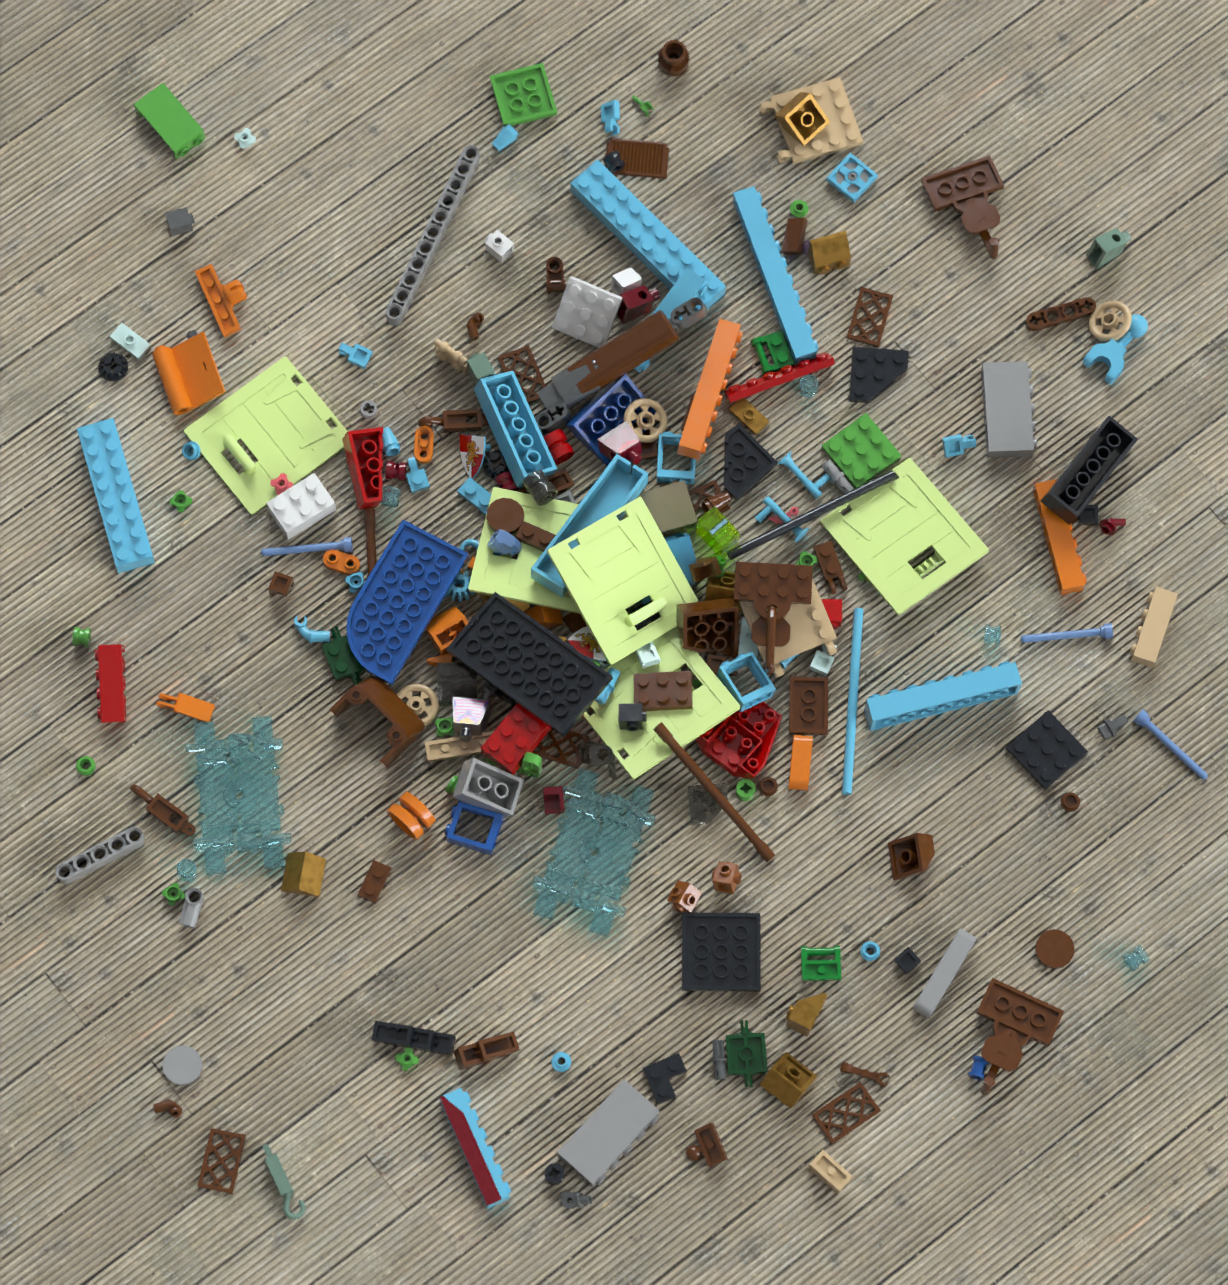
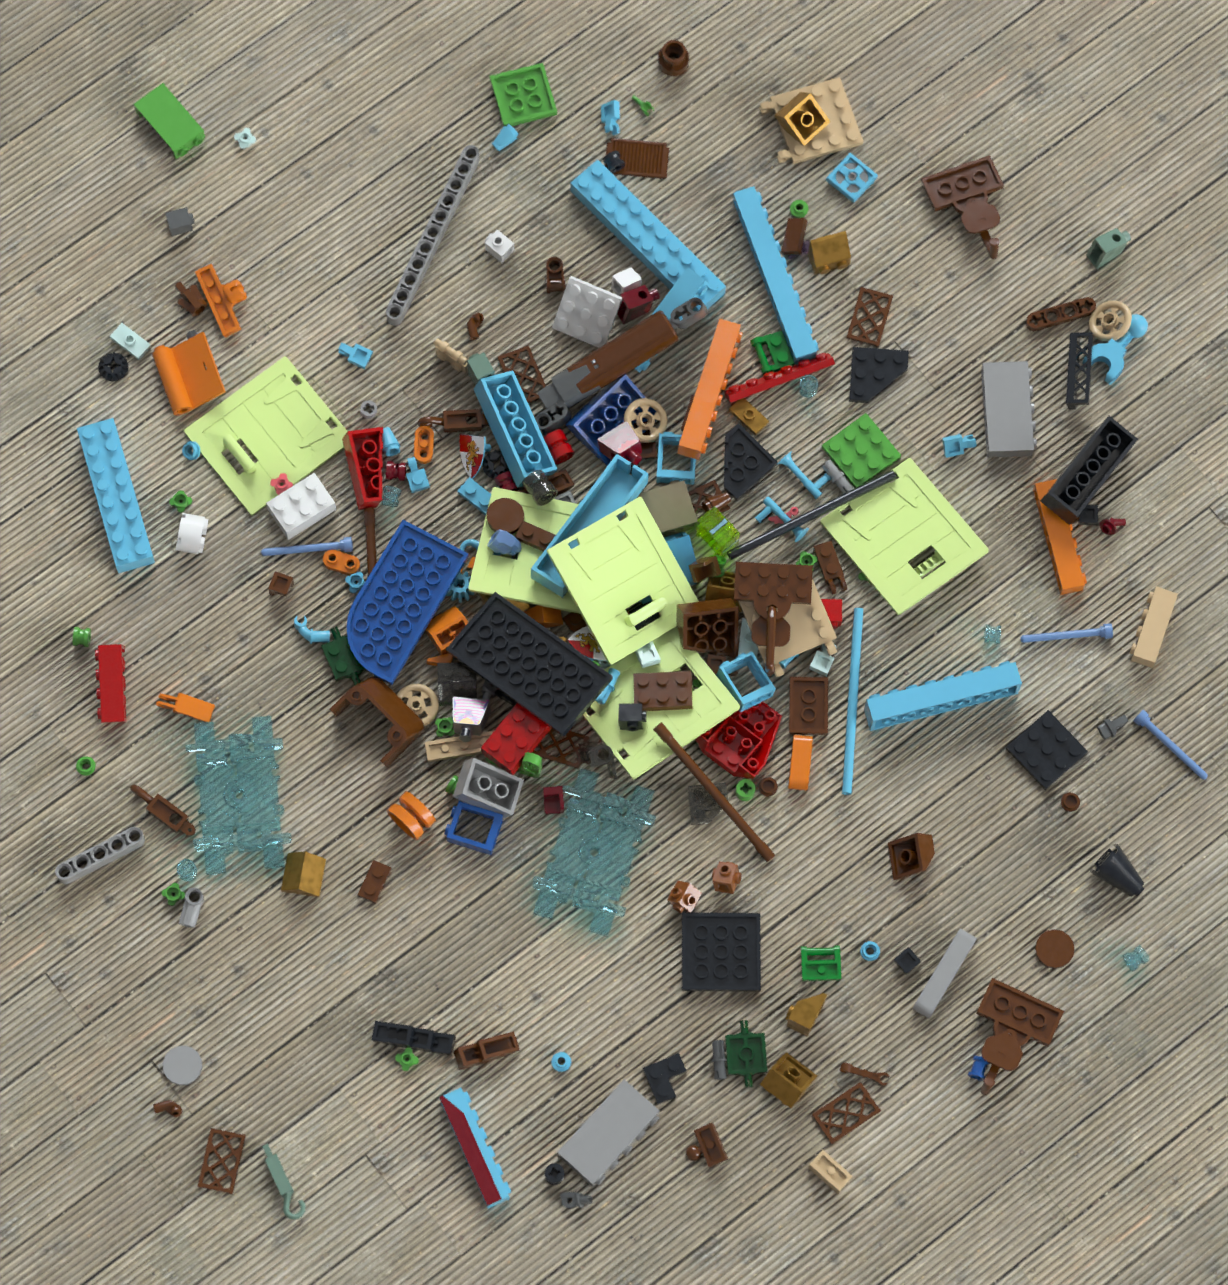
none -> reddish brown rock [175,282,208,317]
none -> white brick [176,513,209,554]
none -> black fence [1066,332,1093,410]
none -> black cone [1090,844,1144,897]

